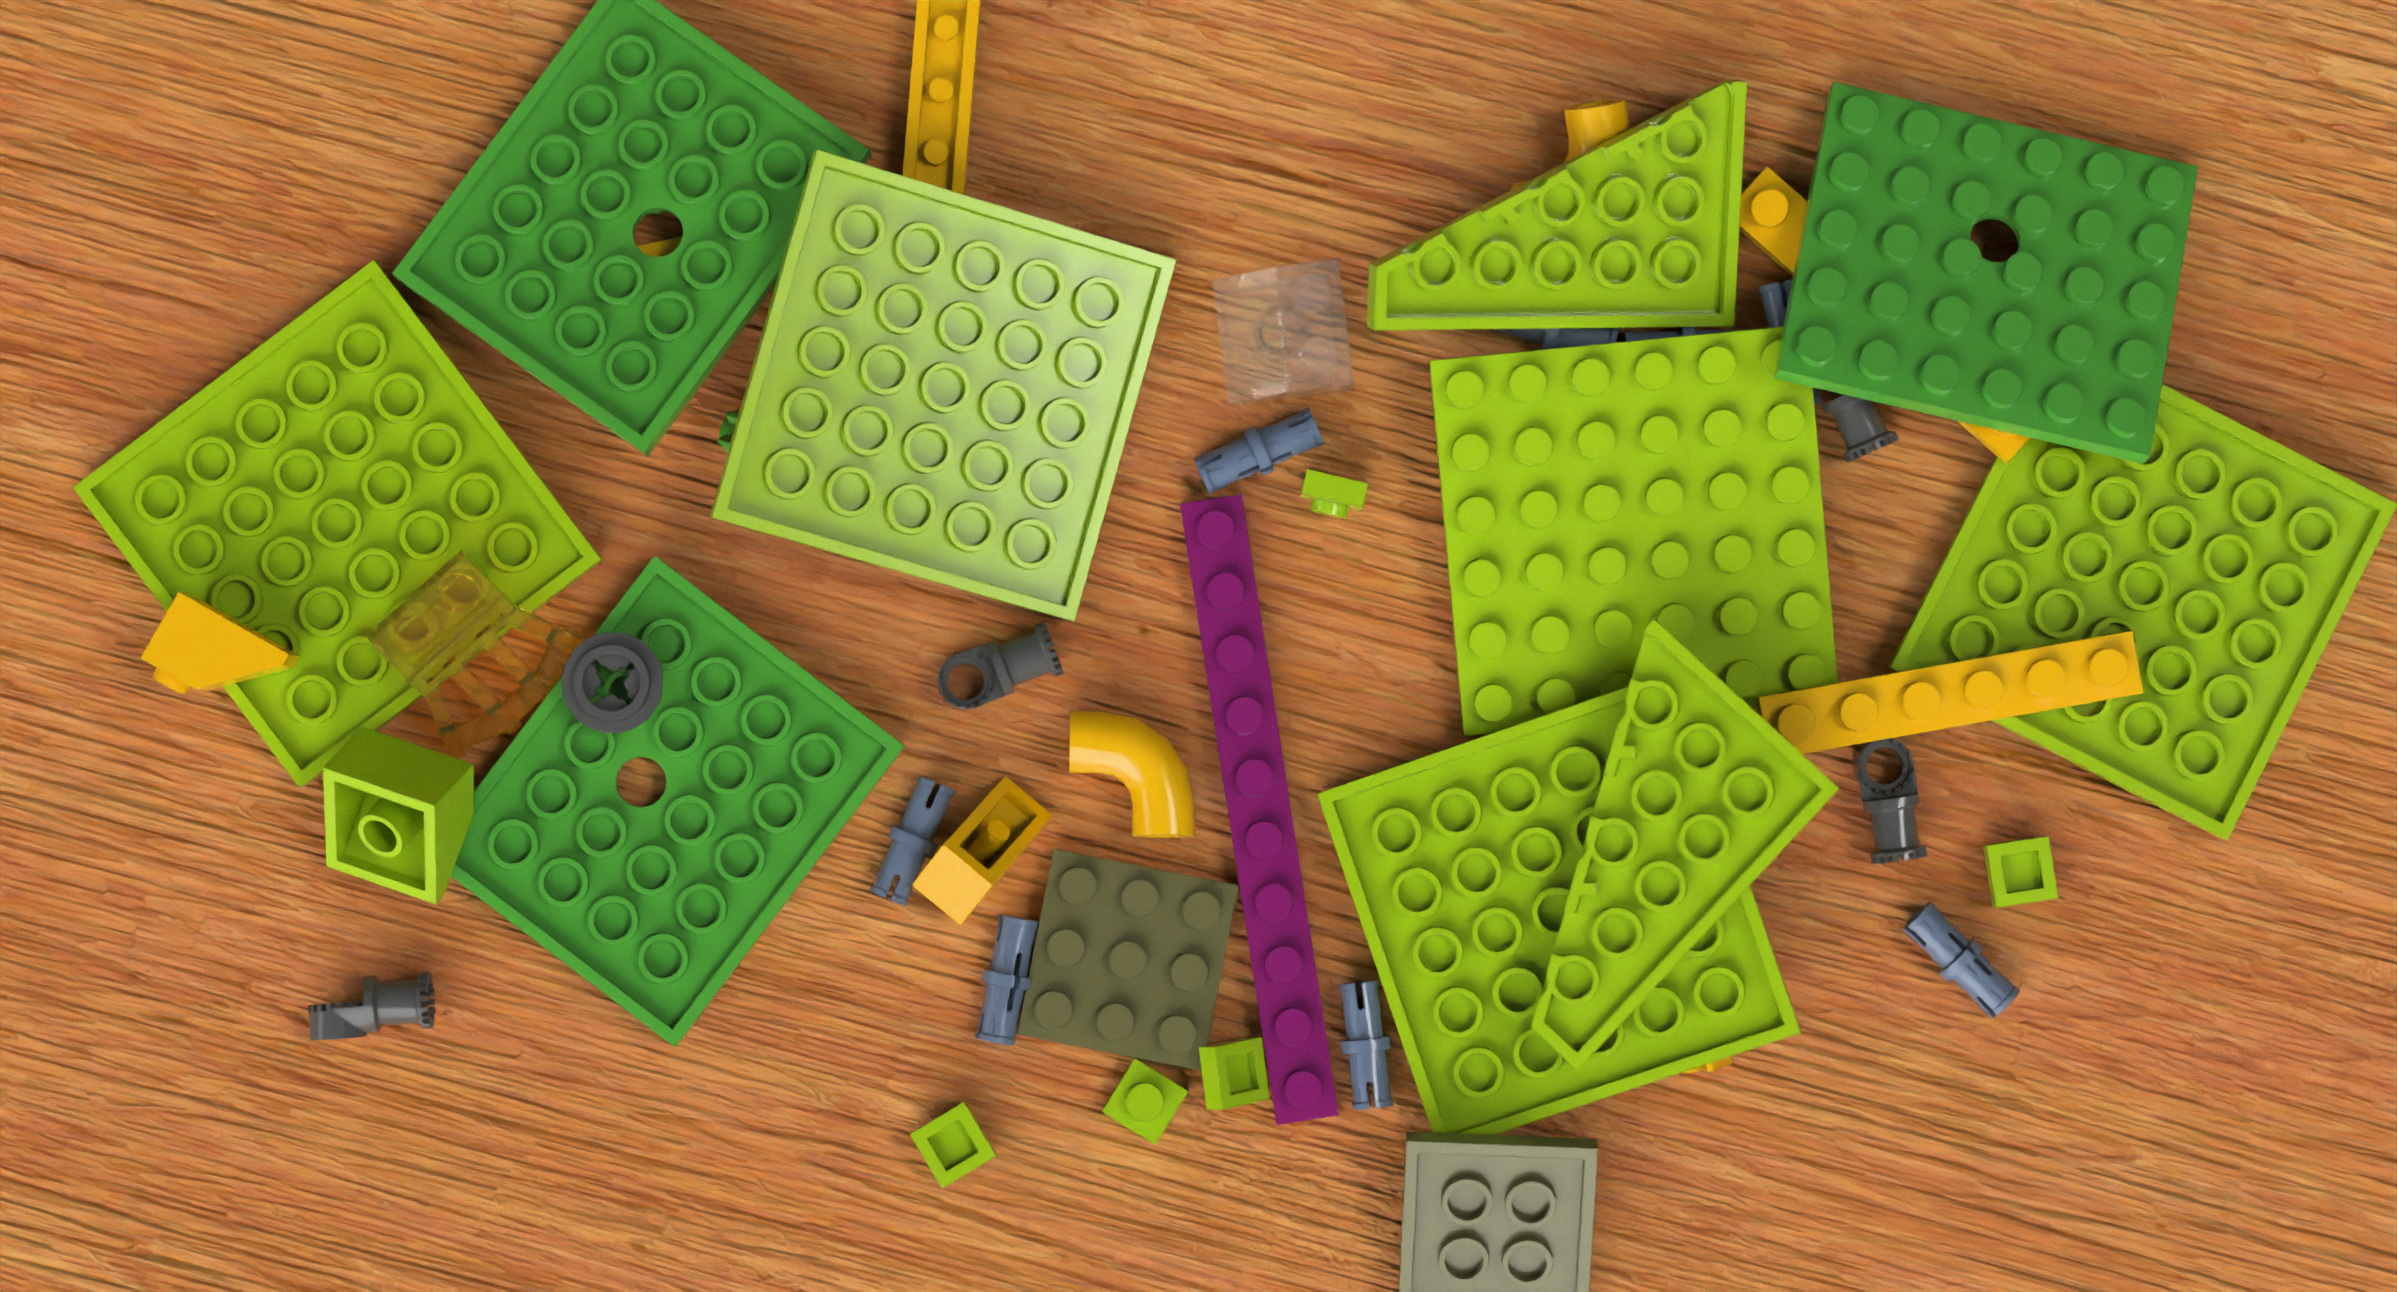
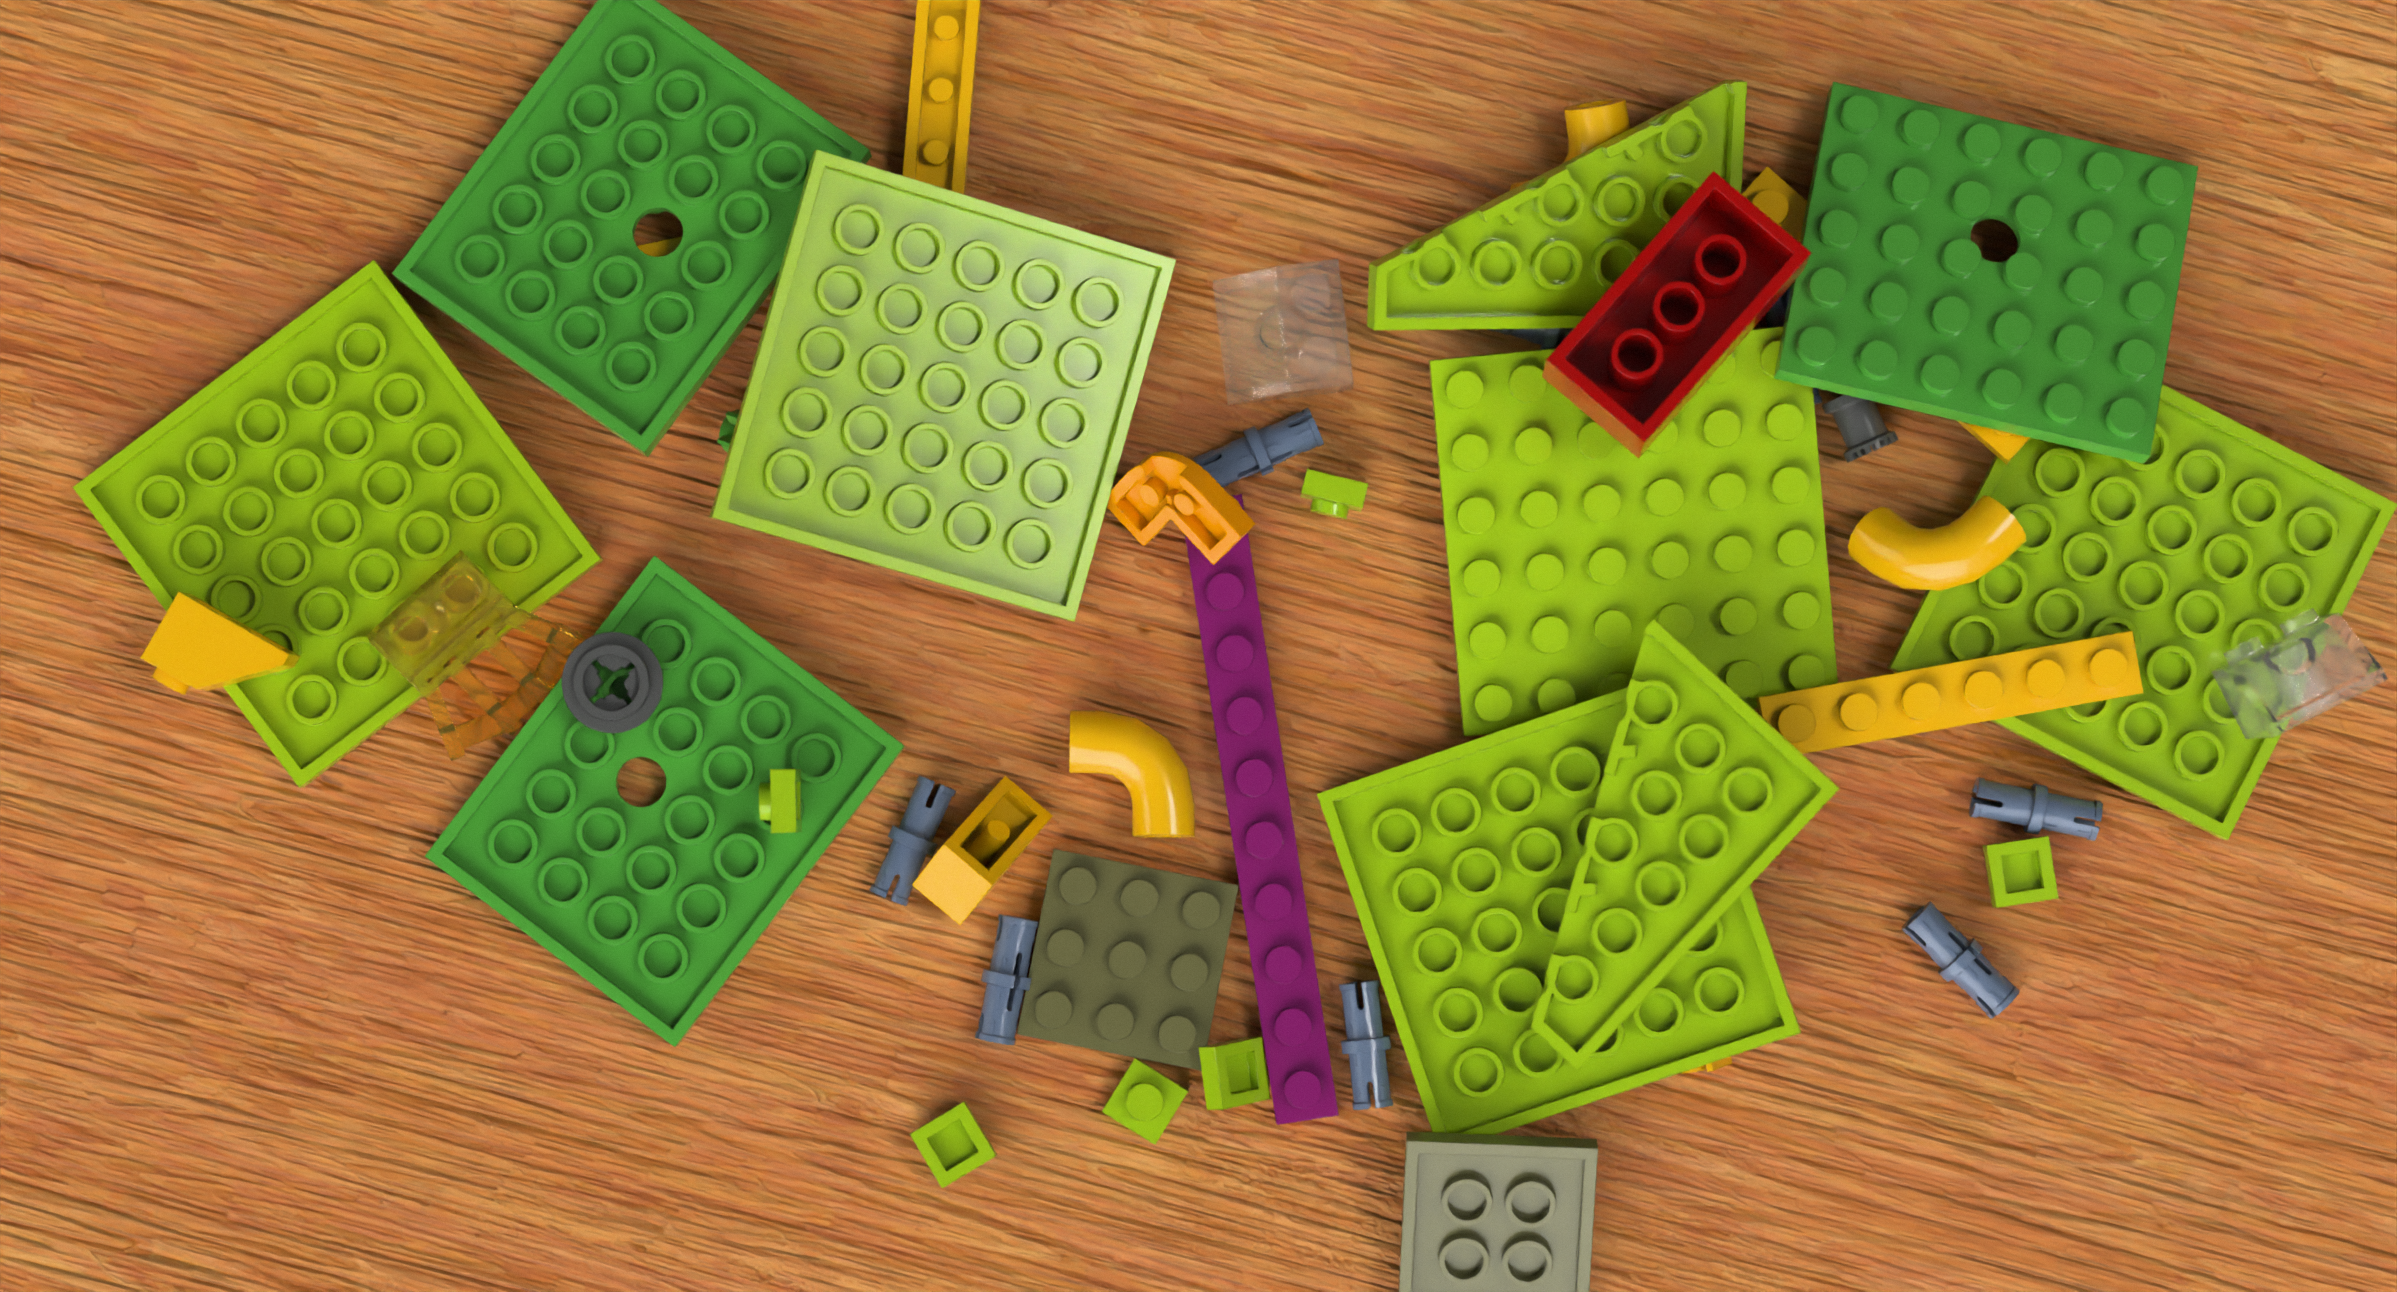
dark grey connector [308,972,436,1040] -> none
lime slope [323,727,474,905] -> none
dark grey connector [937,621,1064,711] -> none
dark grey connector [1853,738,1927,864] -> none
none -> lime plate [759,769,802,833]
none -> light orange plate [1107,451,1256,565]
none -> red brick [1542,171,1811,458]
none -> yellow cylinder [1848,495,2026,591]
none -> sand blue pin [1969,777,2103,841]
none -> clear slope [2211,608,2388,739]

